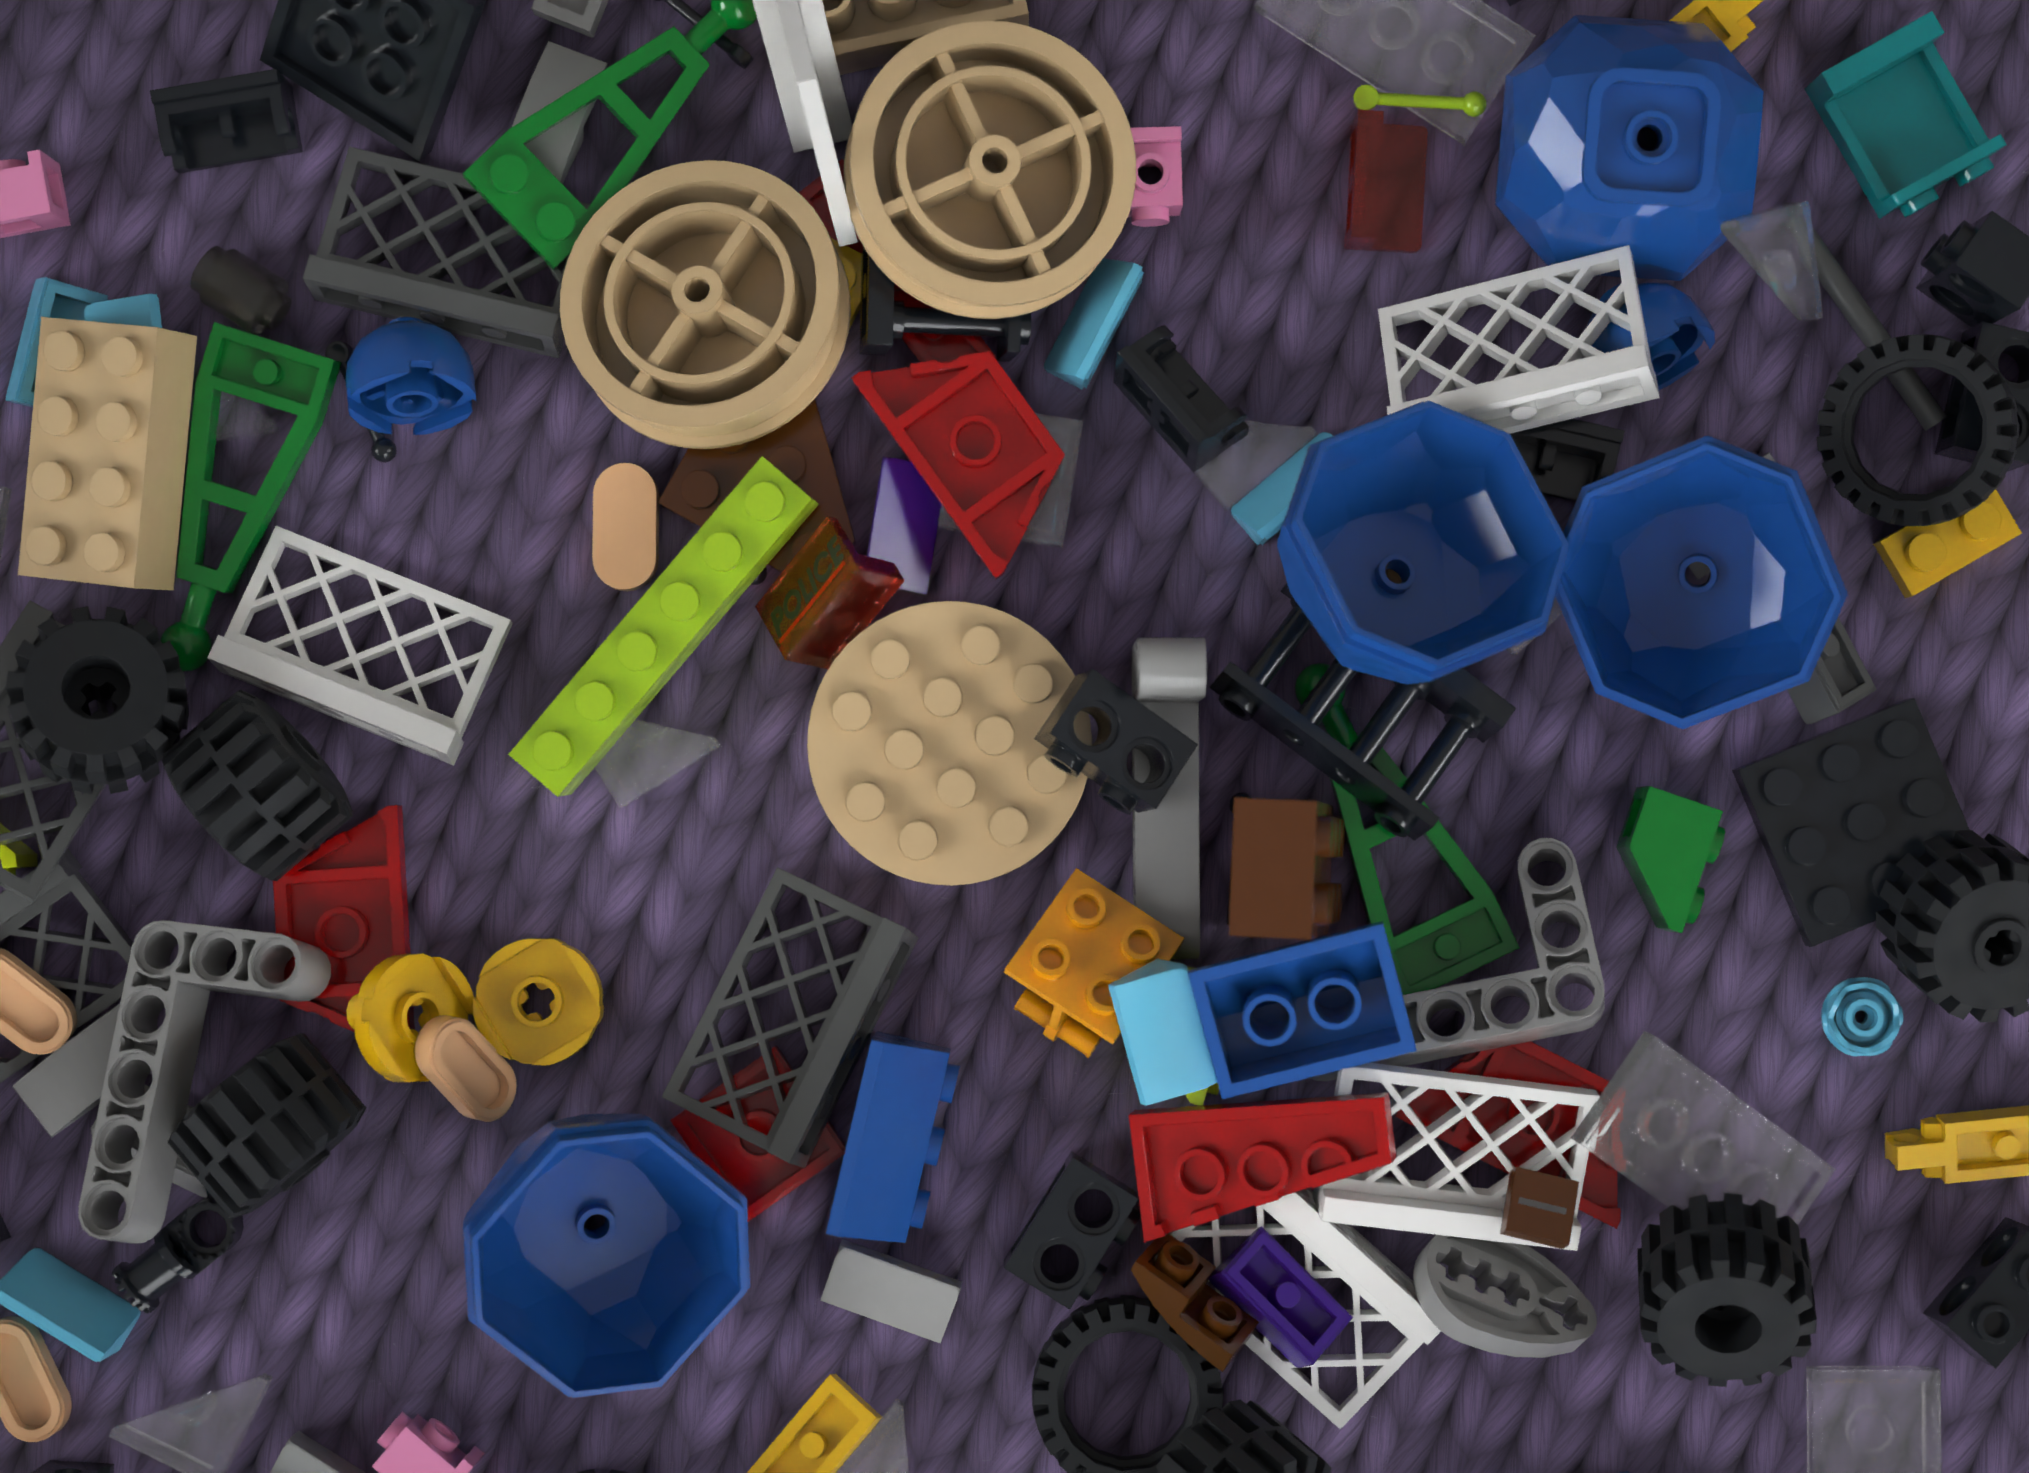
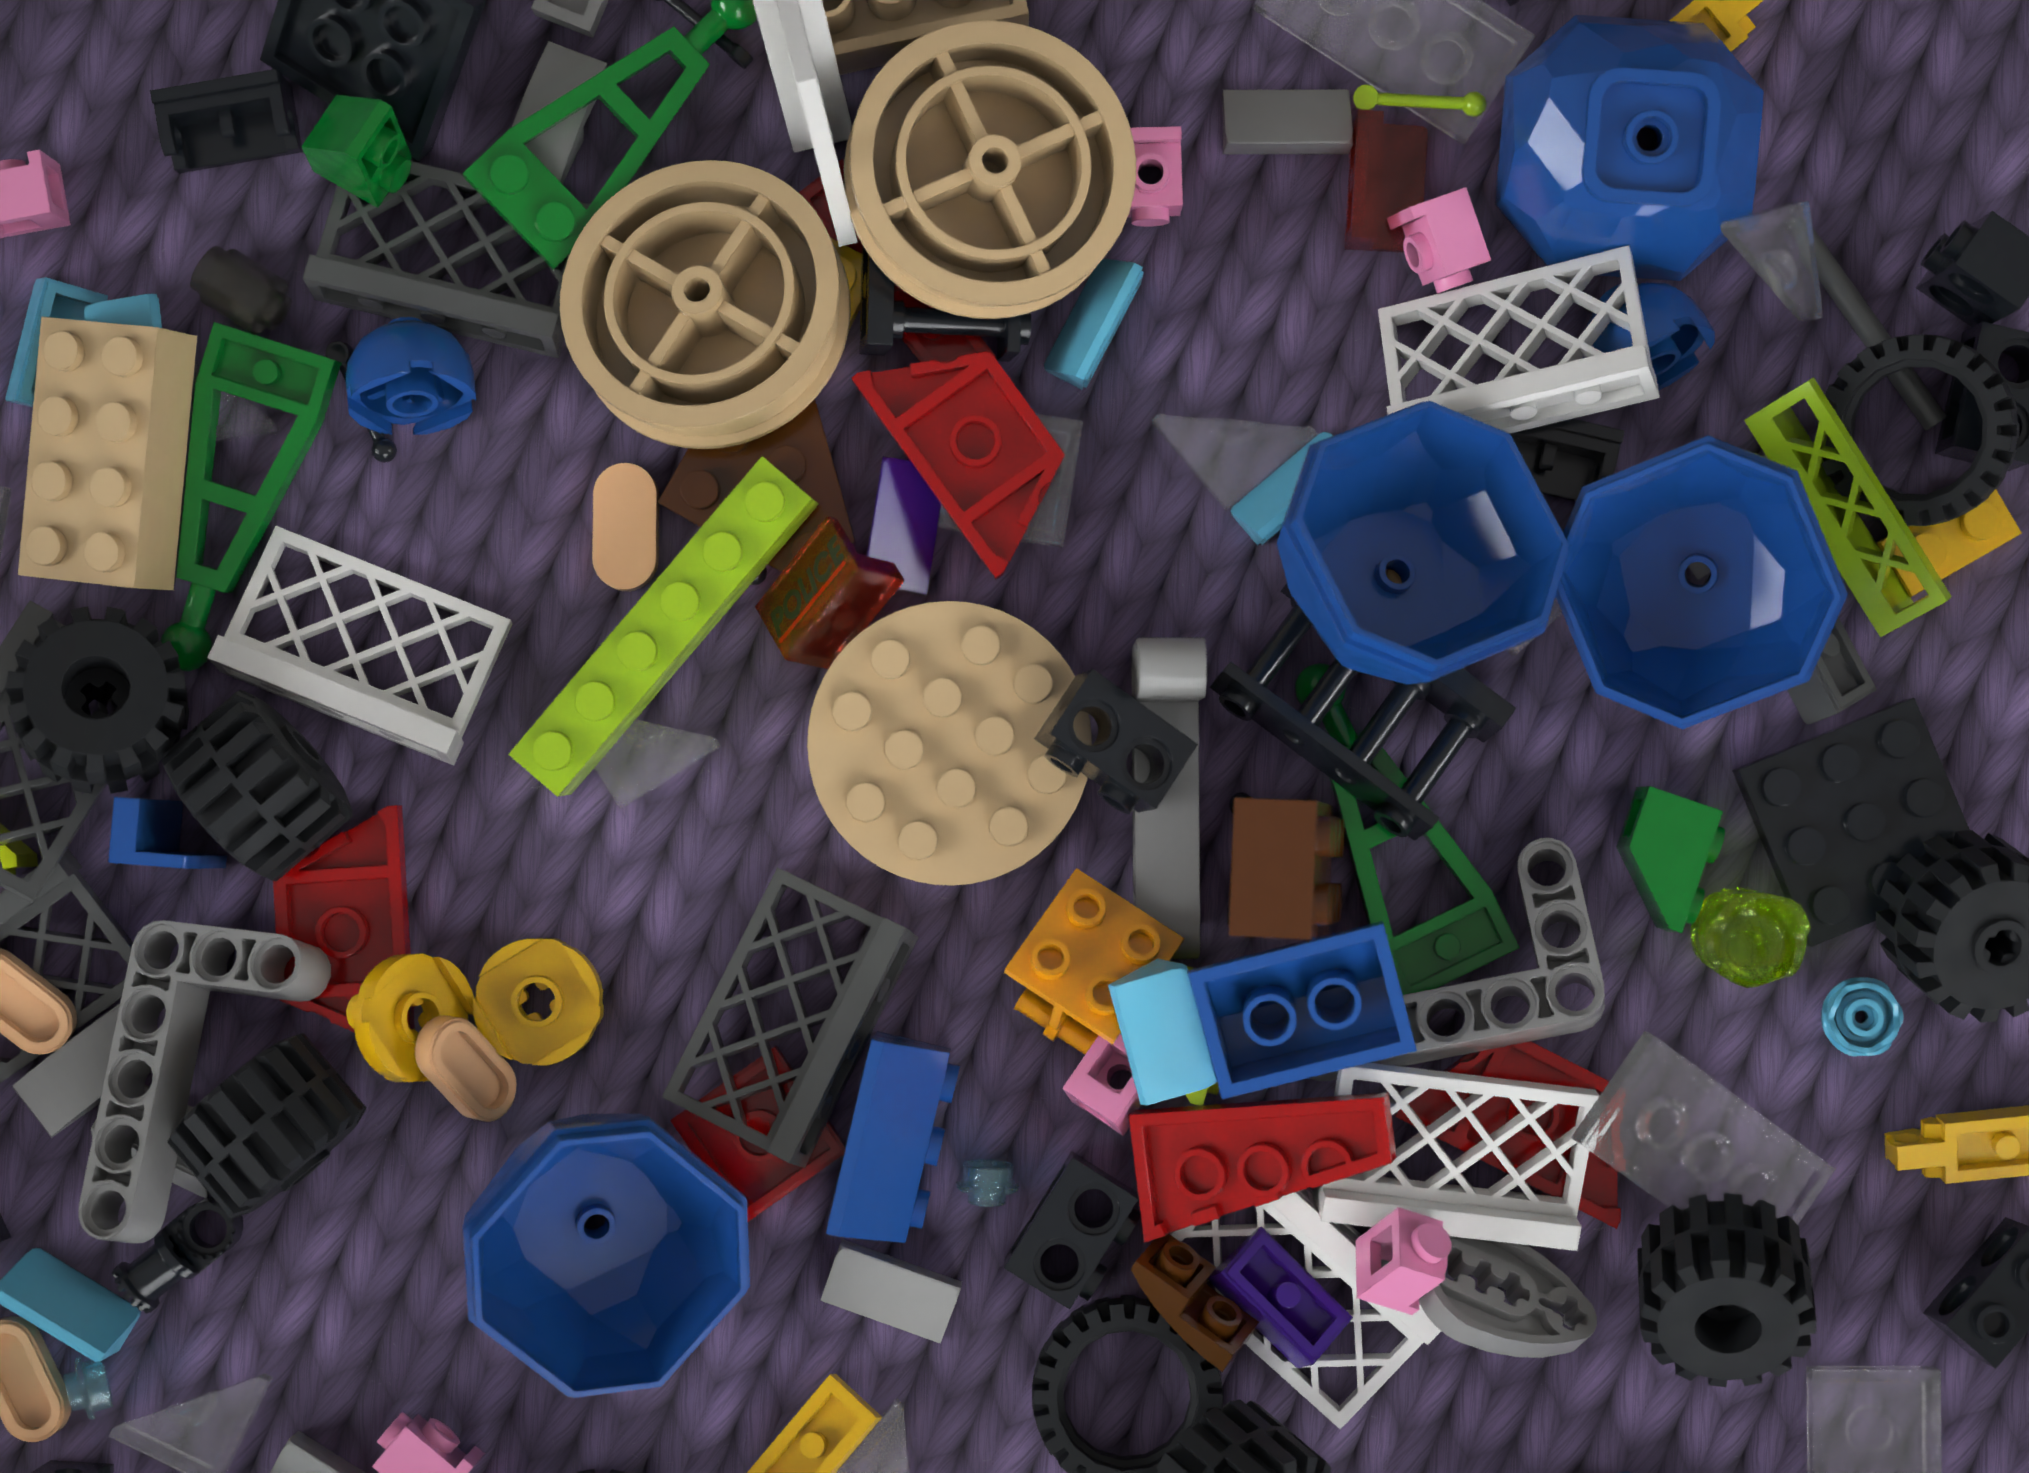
black hinge [1114,325,1249,473] -> none
reddish brown tile [1500,1167,1579,1249] -> none
teal panel [1805,11,2007,219] -> none
none -> clear light blue plate [64,1356,114,1420]
none -> blue panel [108,797,227,869]
none -> green slope [301,95,412,208]
none -> clear light blue plate [956,1159,1019,1207]
none -> bright pink brick [1062,1034,1142,1136]
none -> light grey slope [1223,89,1353,154]
none -> bright pink brick [1356,1207,1451,1315]
none -> bright pink brick [1387,187,1491,294]
none -> clear neon green hair [1690,887,1811,988]
none -> lime fence [1744,377,1952,638]

